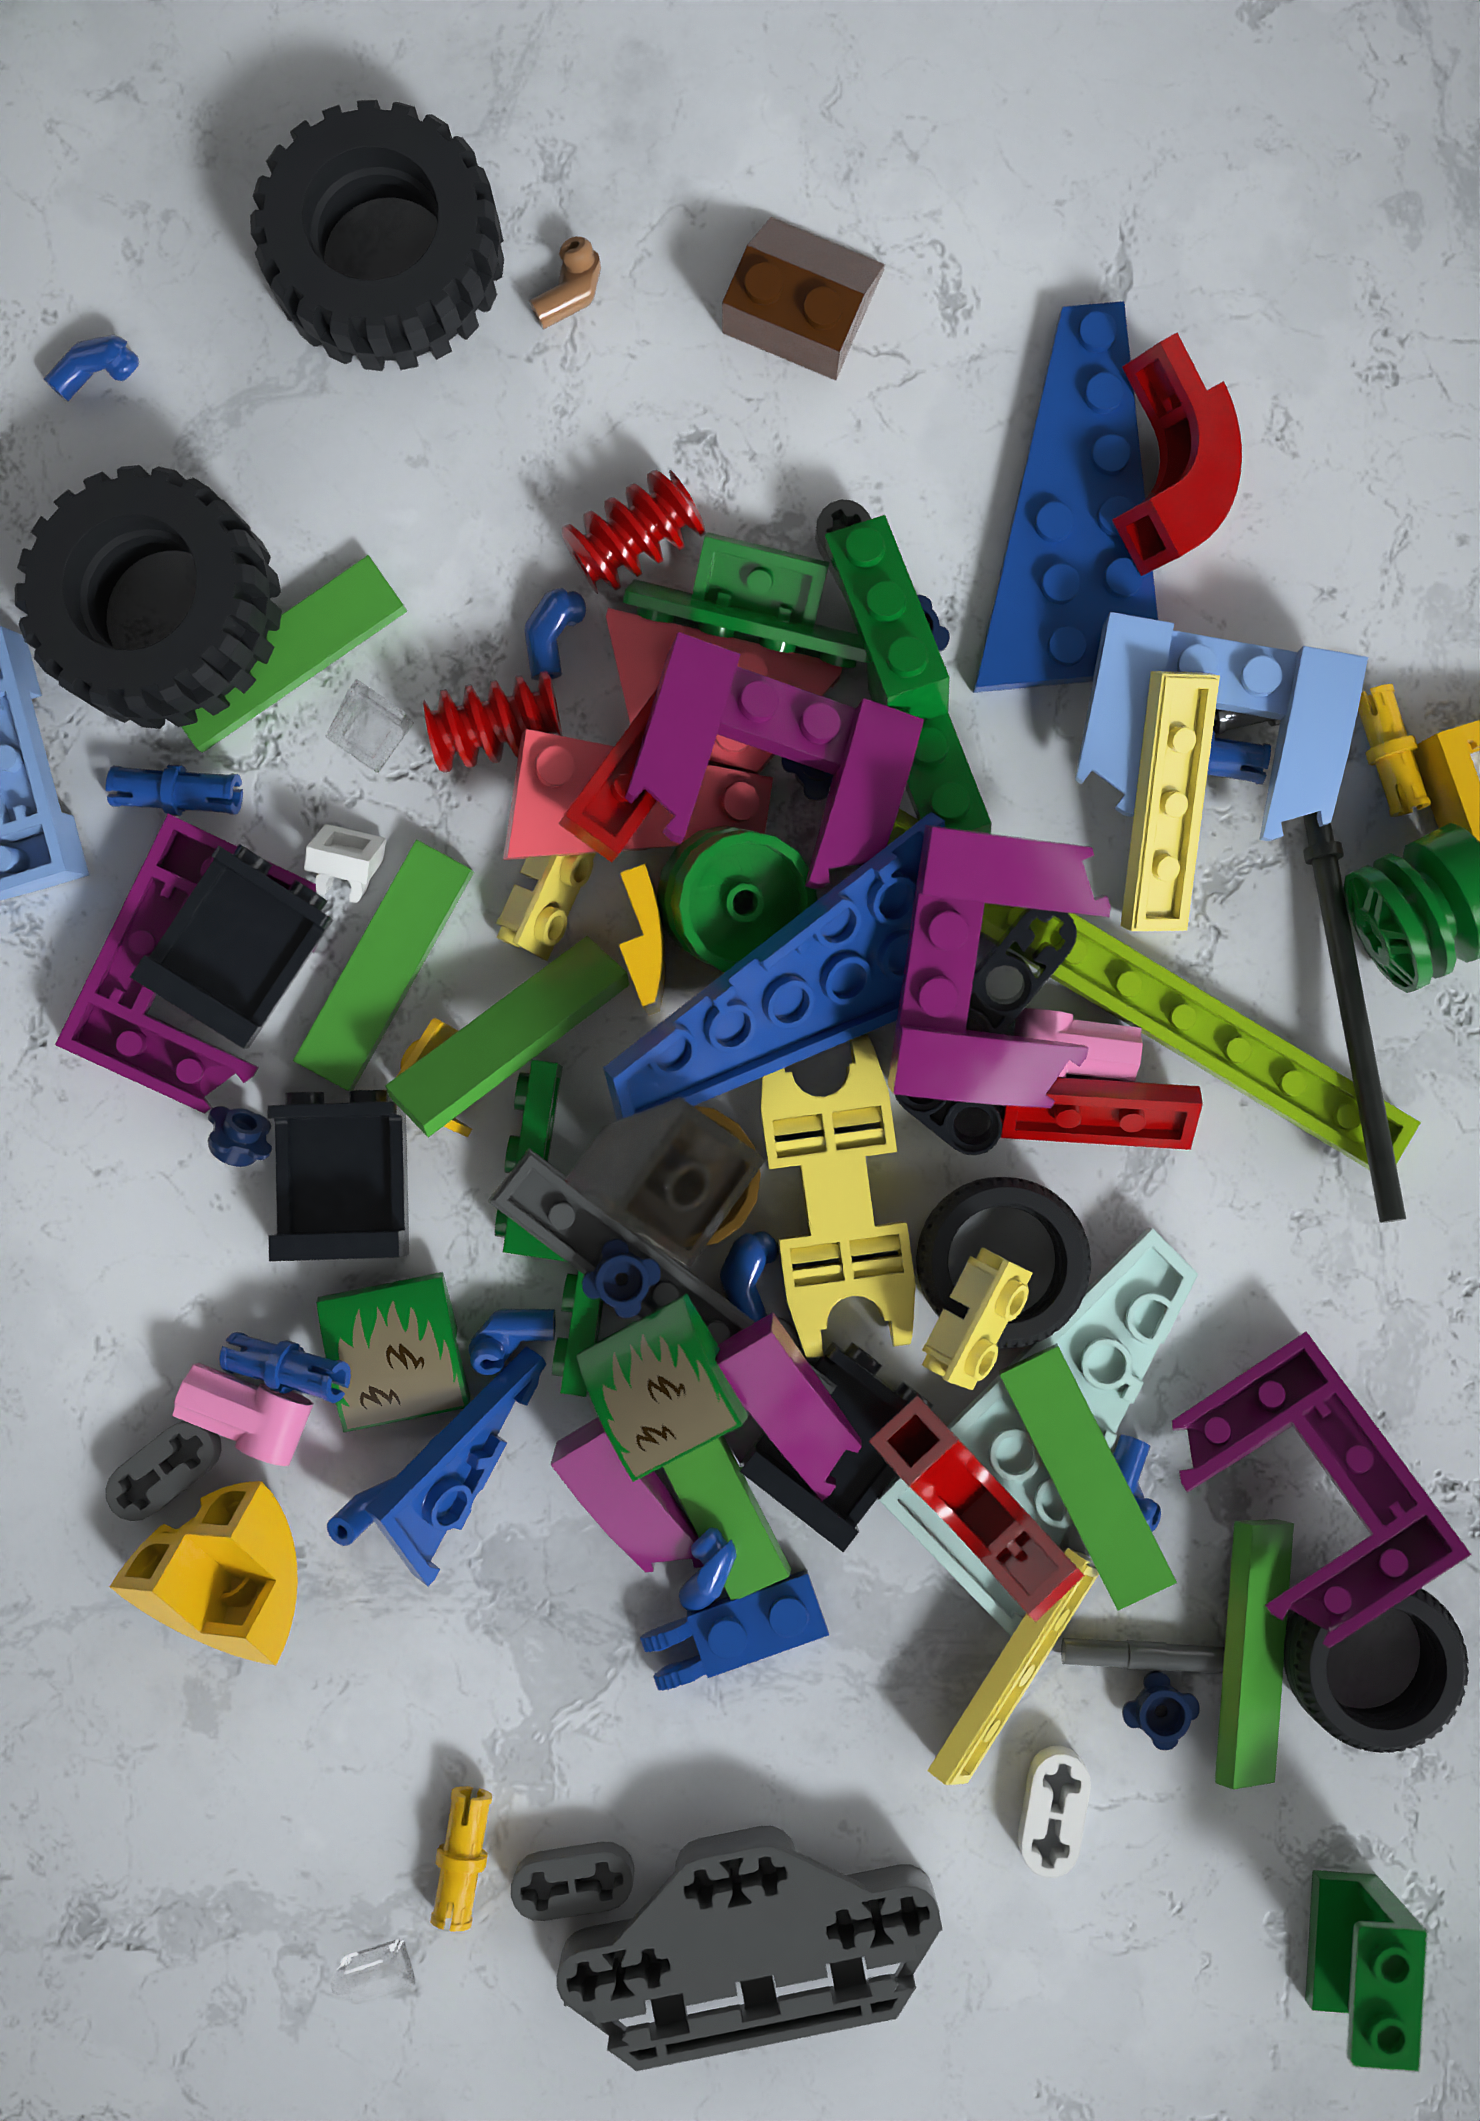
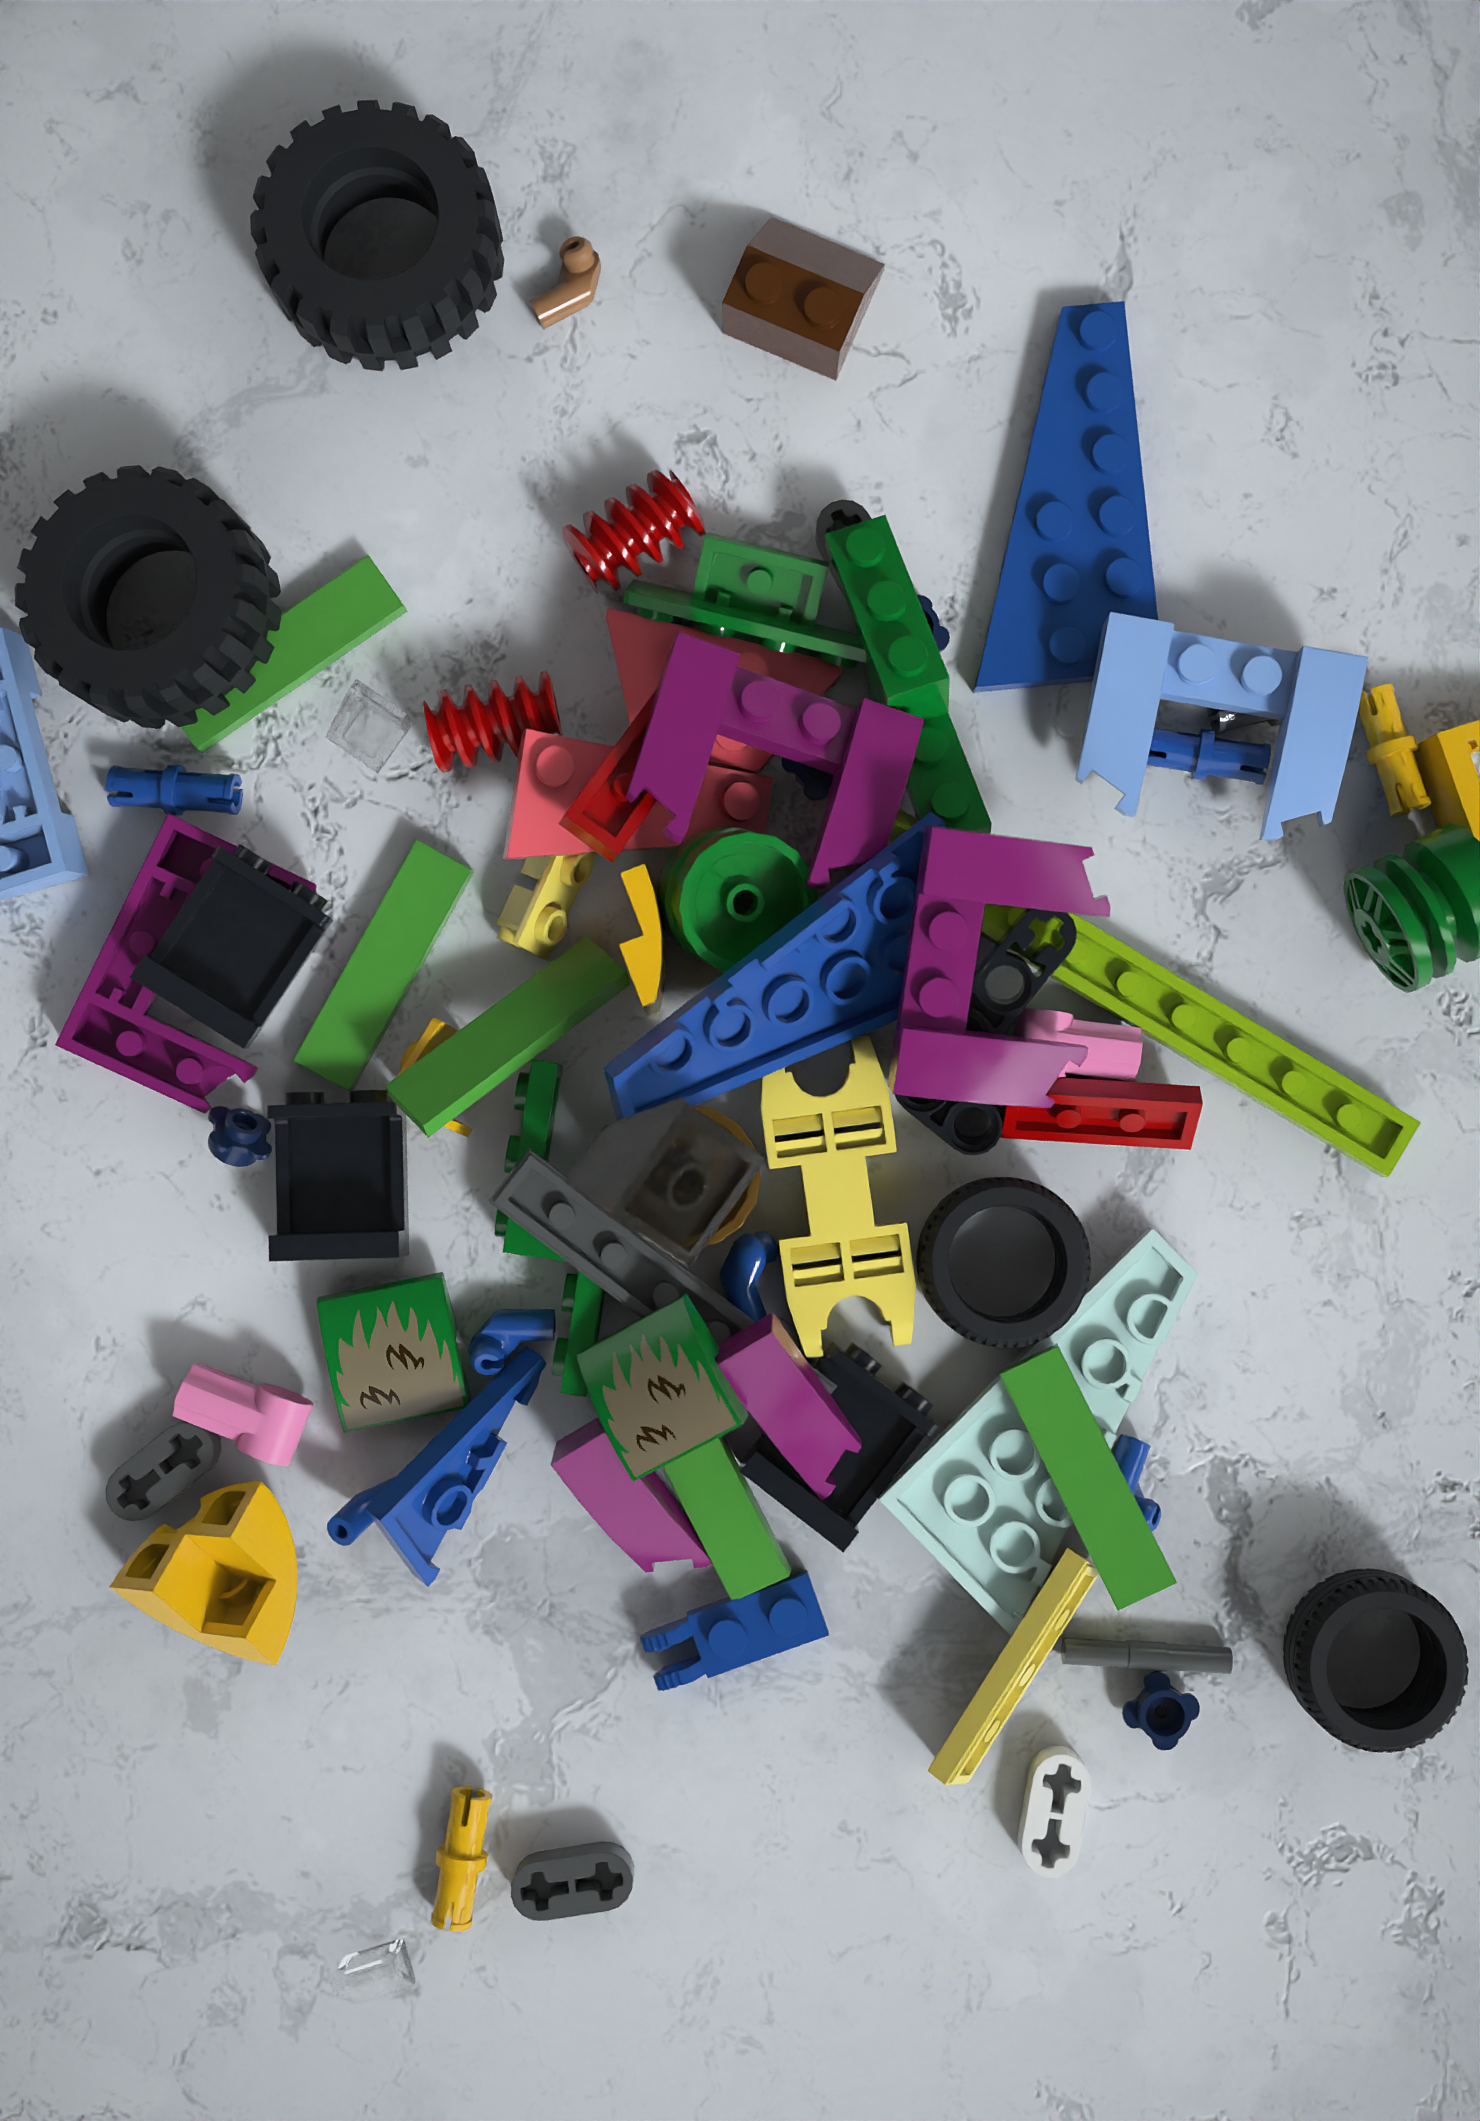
blue arm [43,335,139,402] -> none
blue pin [219,1332,351,1403] -> none
white tile [304,824,386,903] -> none
blue arm [524,588,586,681] -> none
dark grey connector [557,1826,943,2071] -> none
dark blue plate [582,1239,661,1318] -> none
blue arm [679,1528,737,1612] -> none
red arch [869,1395,1085,1622] -> none
light yellow hinge [922,1247,1033,1390] -> none
red arch [1112,332,1242,576] -> none
light yellow tile [1121,671,1220,931] -> none
magenta wedge [1172,1331,1472,1648] -> none
bright green tile [1215,1519,1294,1790] -> none
pearl dark grey bar [1303,812,1406,1223] -> none
green panel [1305,1870,1427,2072] -> none

